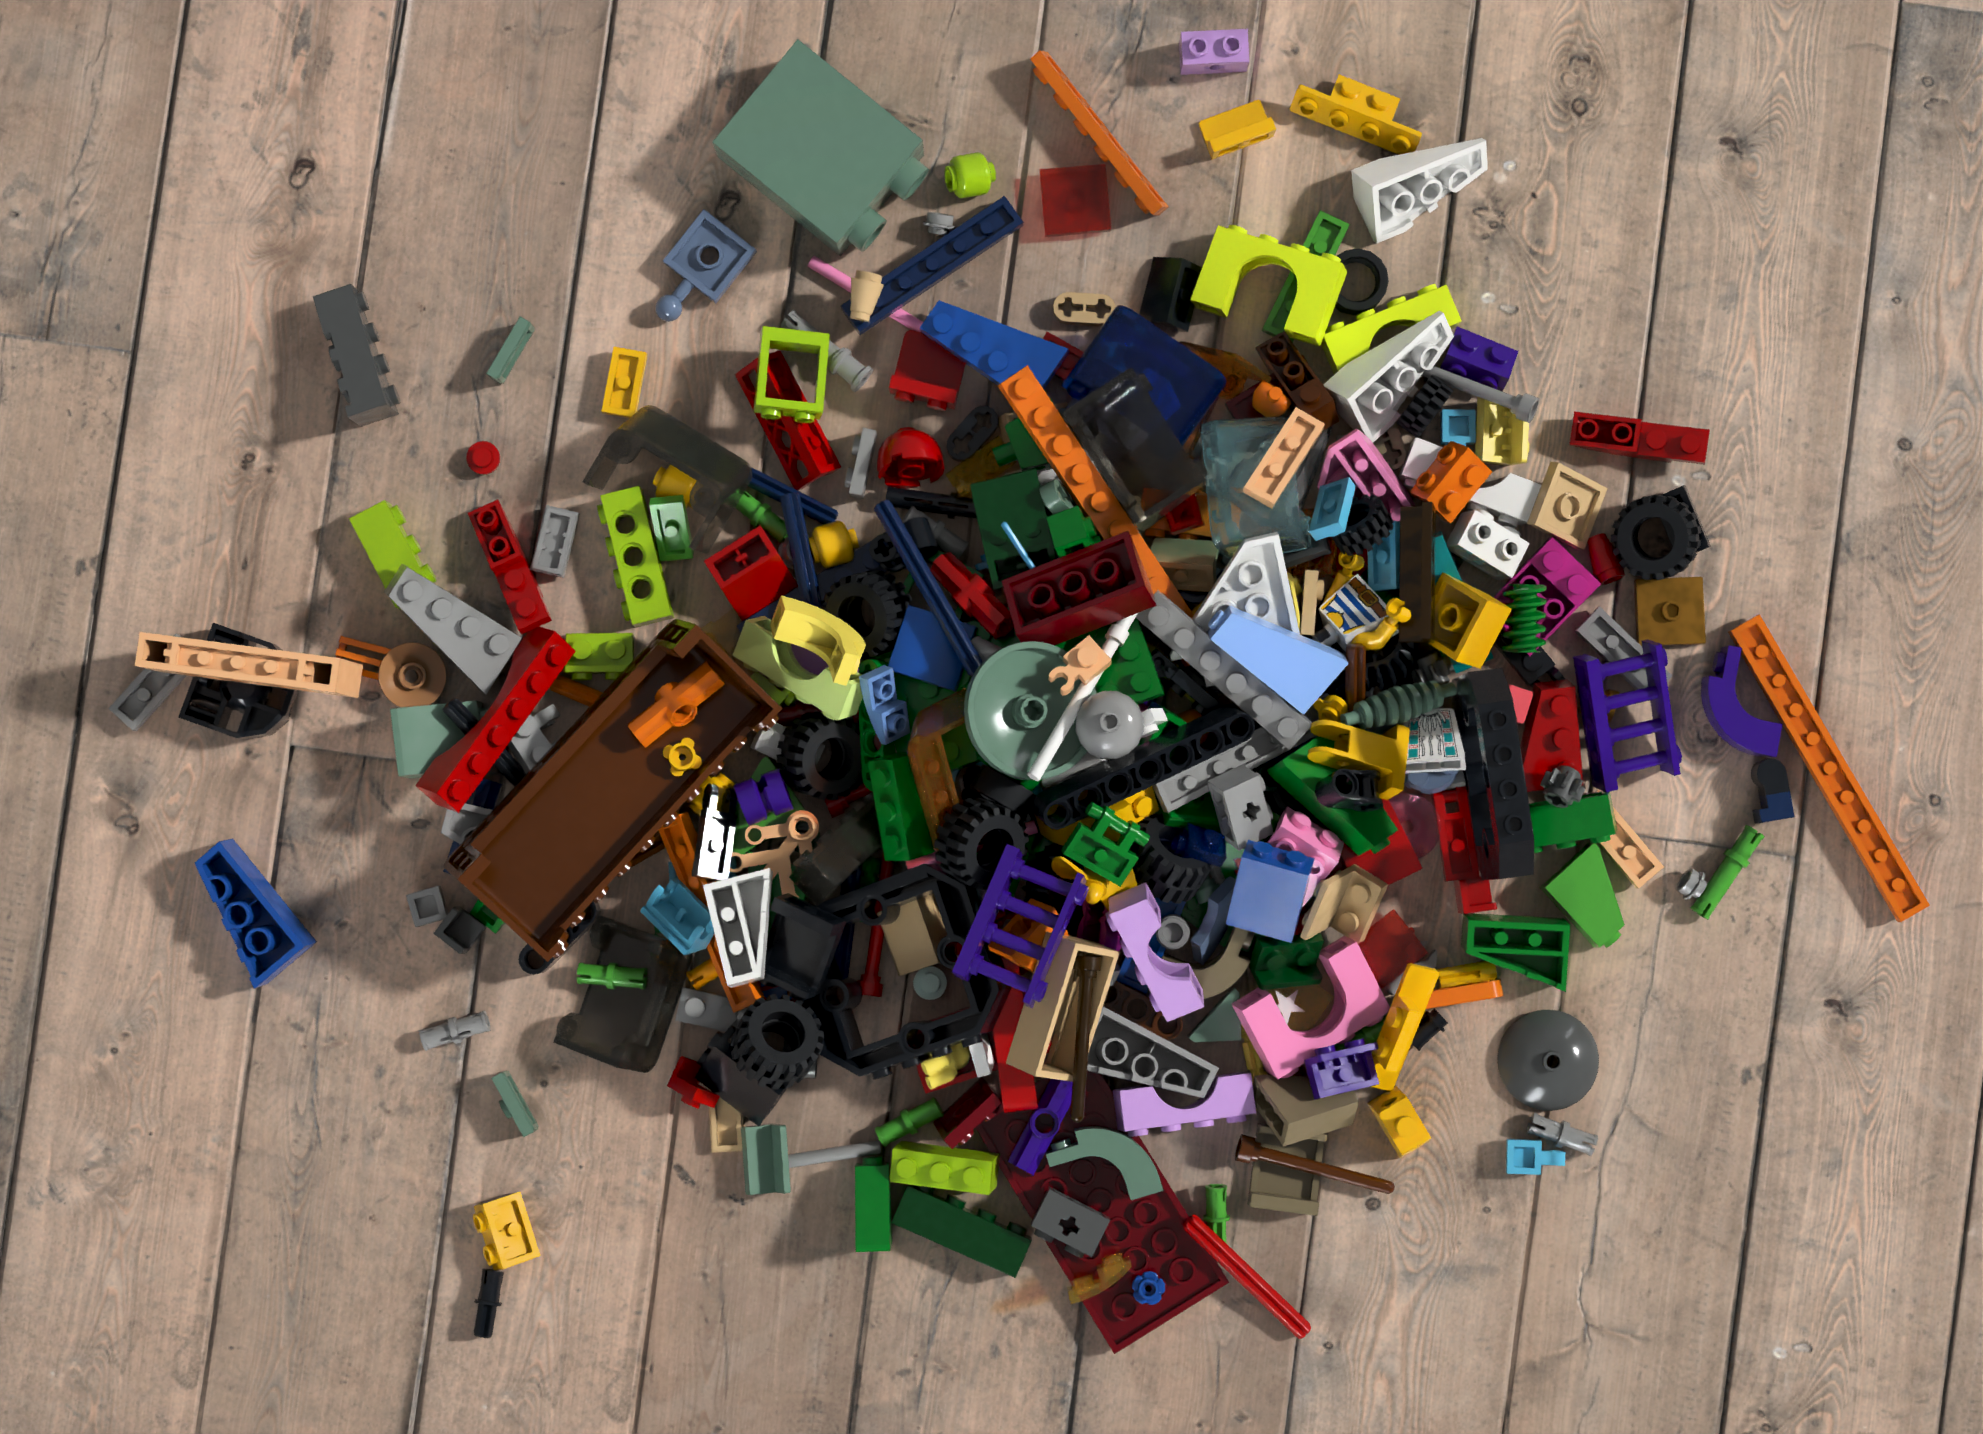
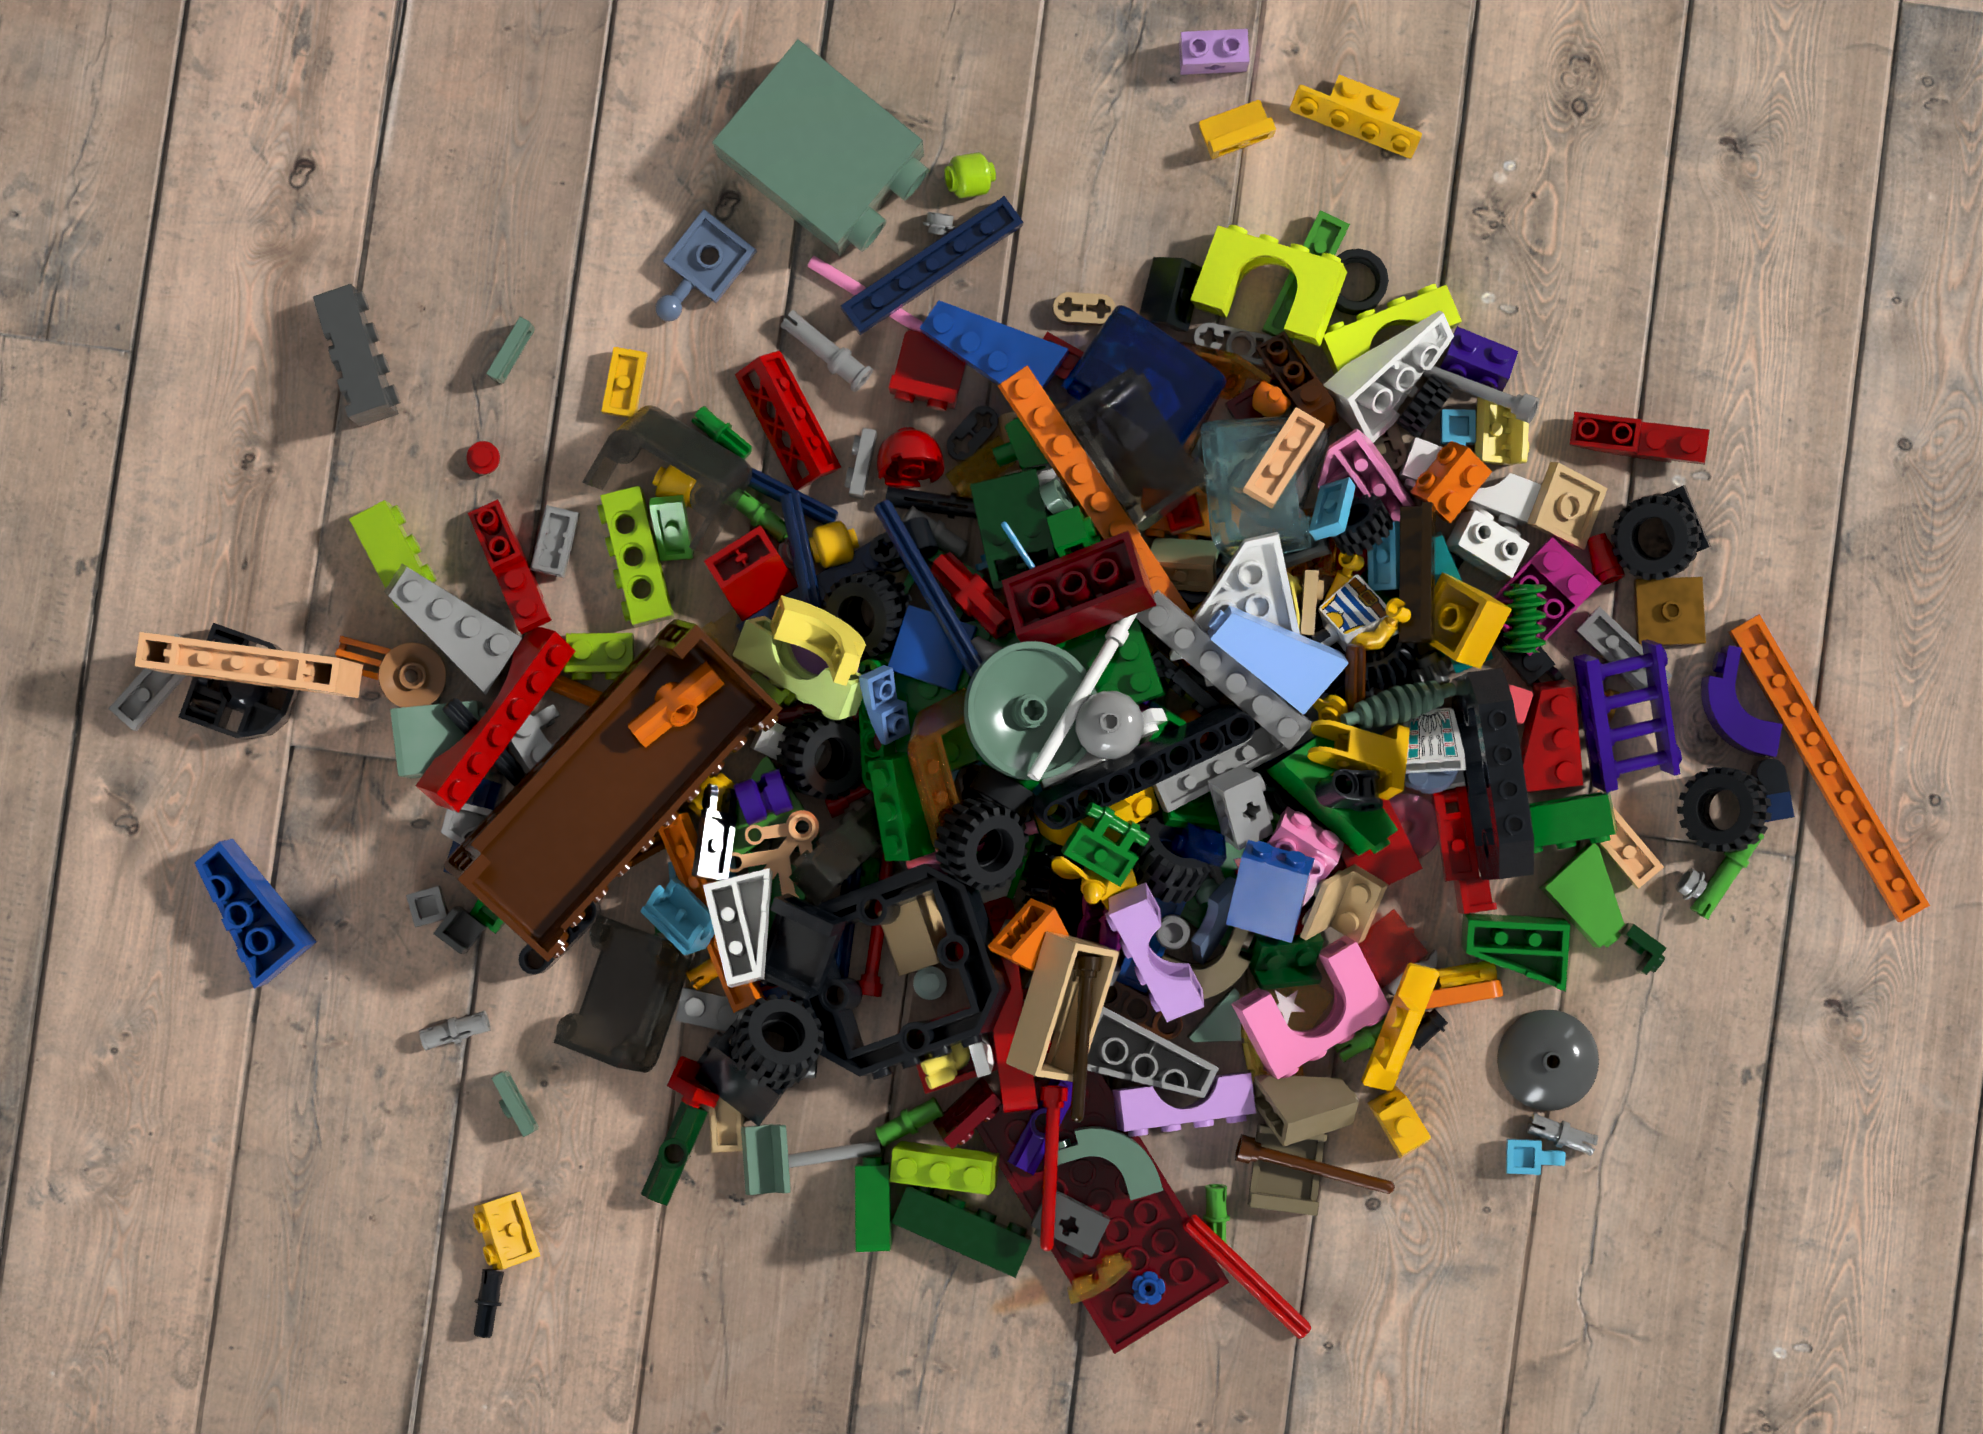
bright green pin [577,962,648,990] -> none
yellow plate [663,738,702,777] -> none
lime window [753,326,830,423] -> none
tan cone [850,270,884,322] -> none
dark purple fence [952,844,1089,1008] -> none
orange plate [1030,50,1169,215] -> none
clear red plate [1039,164,1111,237] -> none
light nougat plate [1048,635,1112,696] -> none
dark purple bracket [1304,1038,1379,1100] -> none
white wedge [1351,138,1488,243] -> none
dark grey gear [1540,765,1586,808] -> none
none -> dark green piece [641,1101,709,1206]
none -> green axle [691,406,752,462]
none -> red piece [1040,1085,1068,1251]
none -> light grey beam [1193,322,1274,368]
none -> dark green bracket [1621,923,1666,975]
none -> black tyre [1677,767,1772,852]

